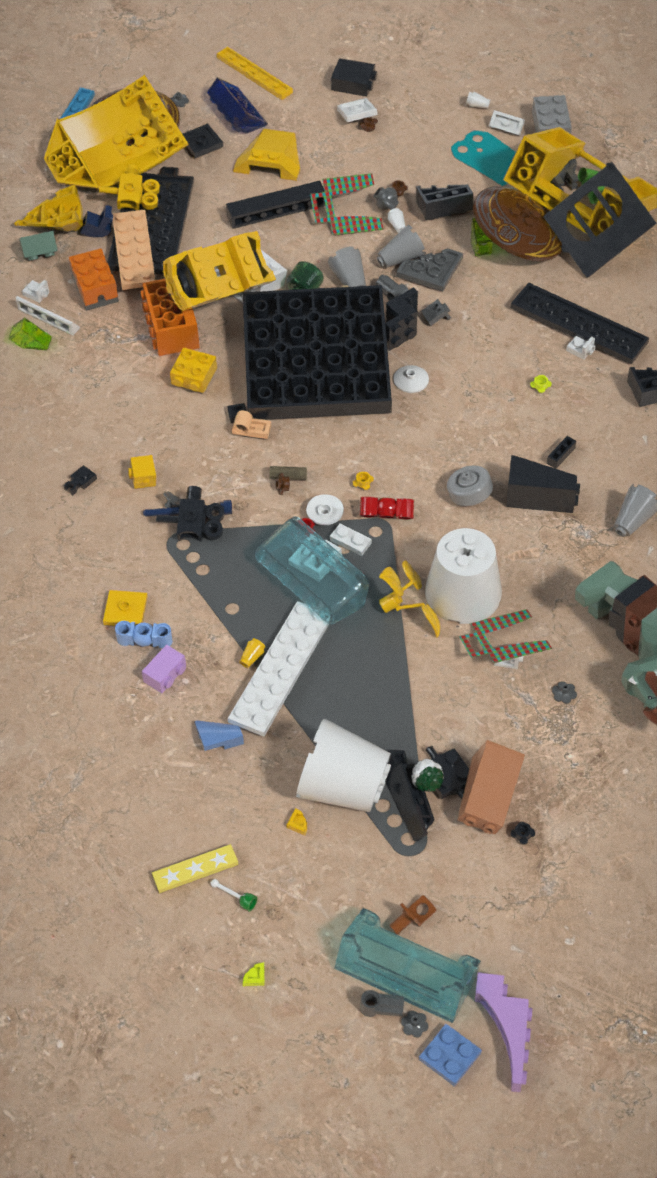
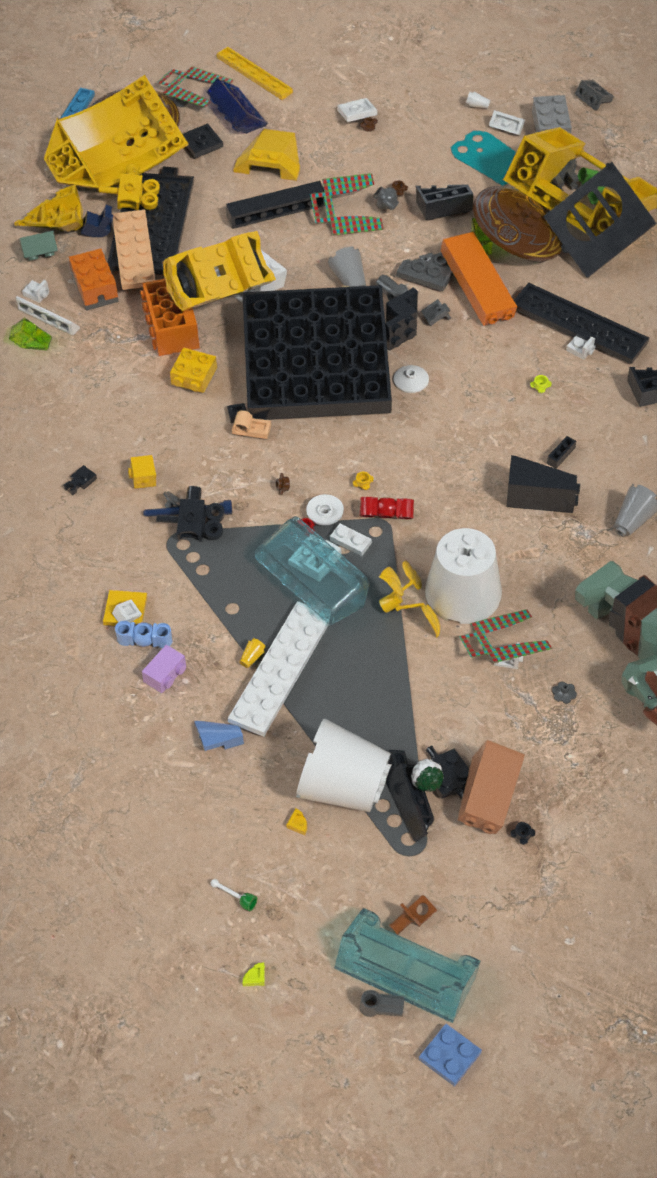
light yellow tile [152,844,238,893] -> none
dark tan piece [269,466,307,481] -> none
clear green head [286,261,324,290] -> none
black brick [331,58,378,97] -> none
light grey cone [377,225,426,268] -> none
white cone [388,208,405,233] -> none
dark grey plant [401,1011,429,1038] -> none
light grey wheel [447,465,493,506] -> none
lavender arch [475,972,532,1092] -> none
none -> white slope [112,599,142,623]
none -> piece [157,66,234,107]
none -> orange brick [440,232,517,326]
none -> dark grey bracket [575,80,614,110]

